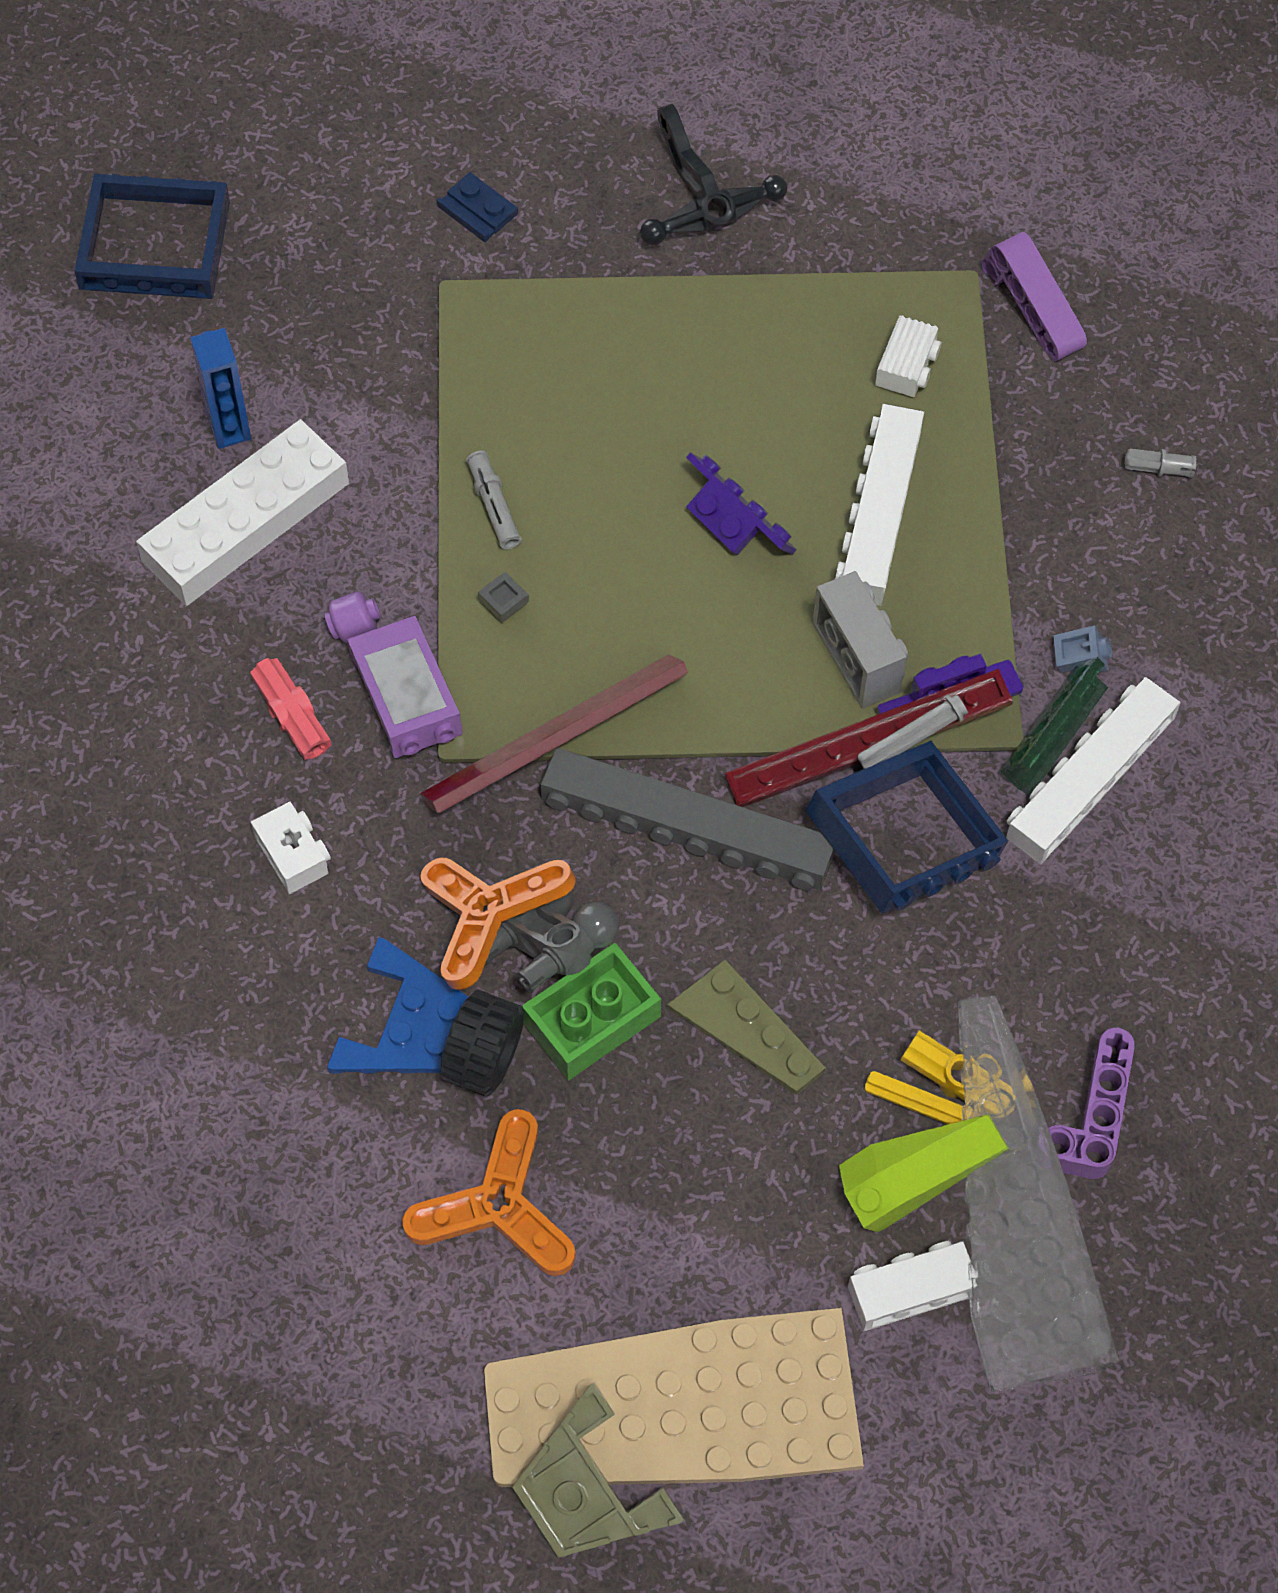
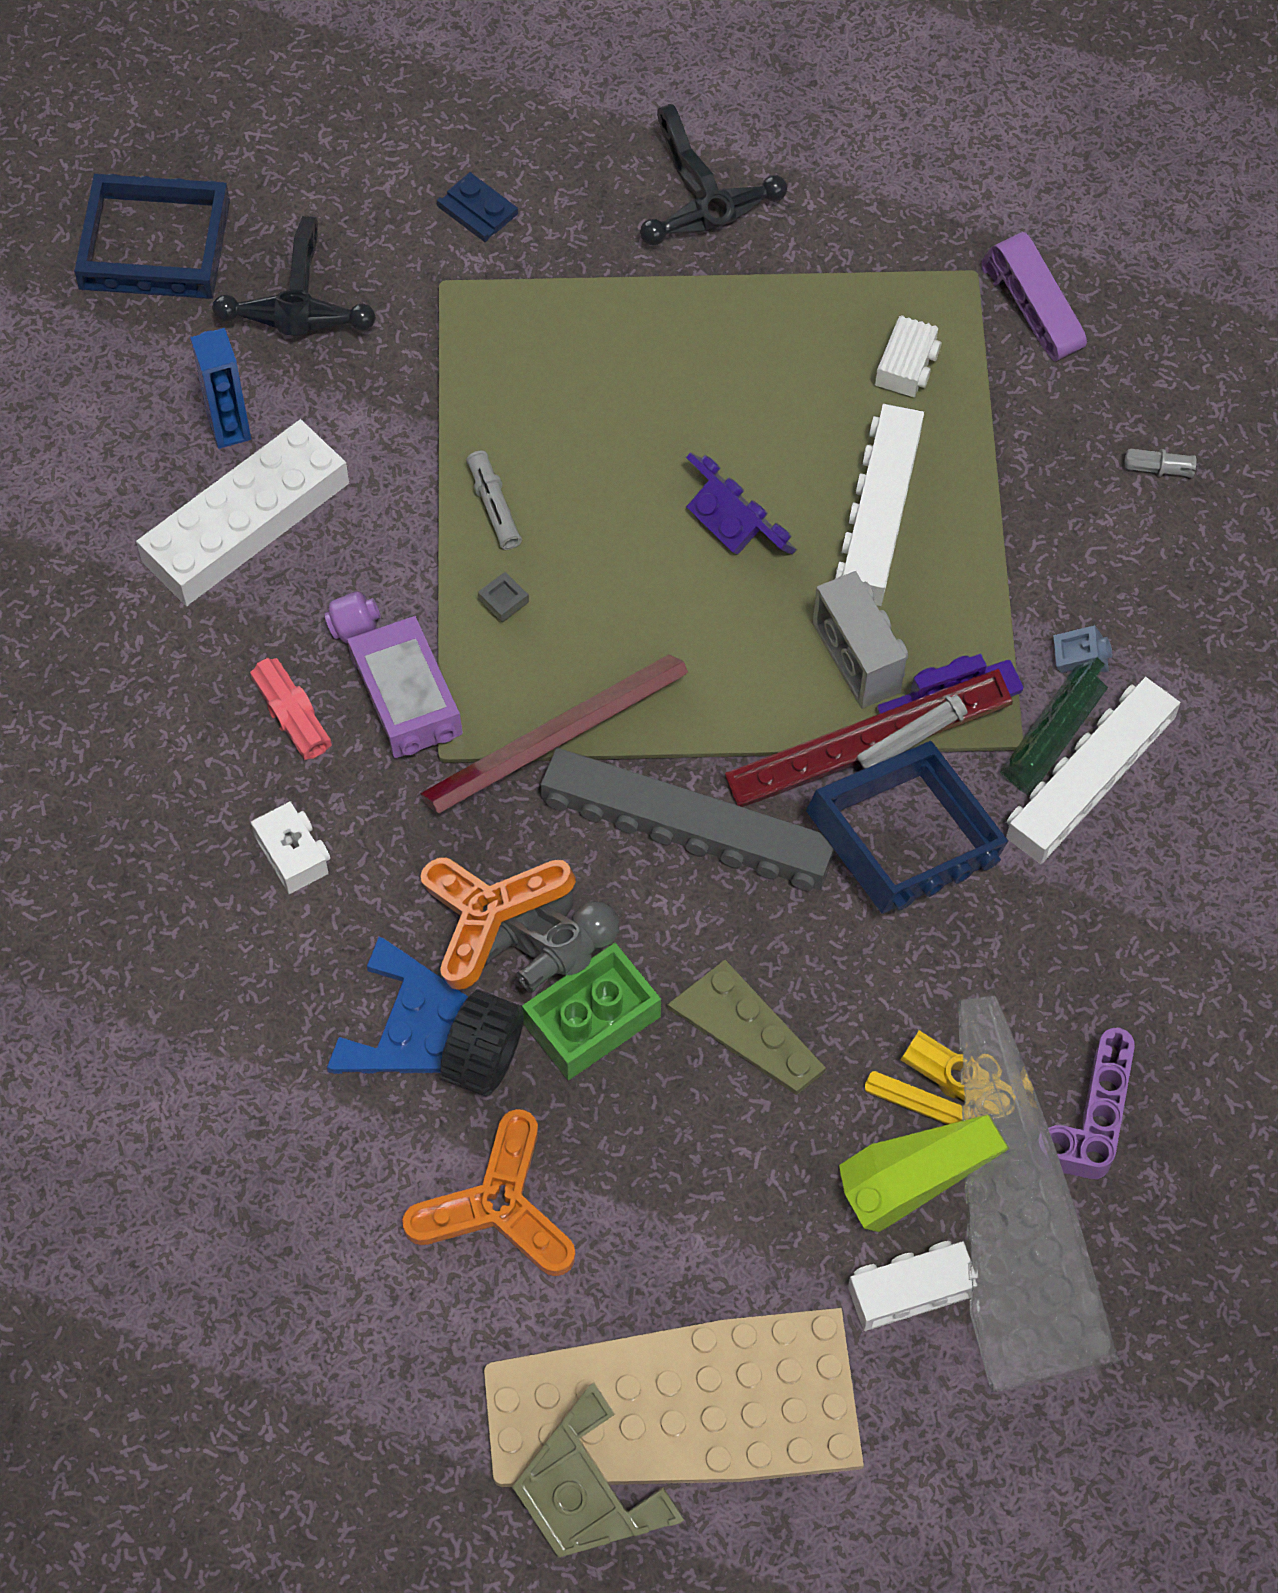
none -> black piece [212,216,376,336]

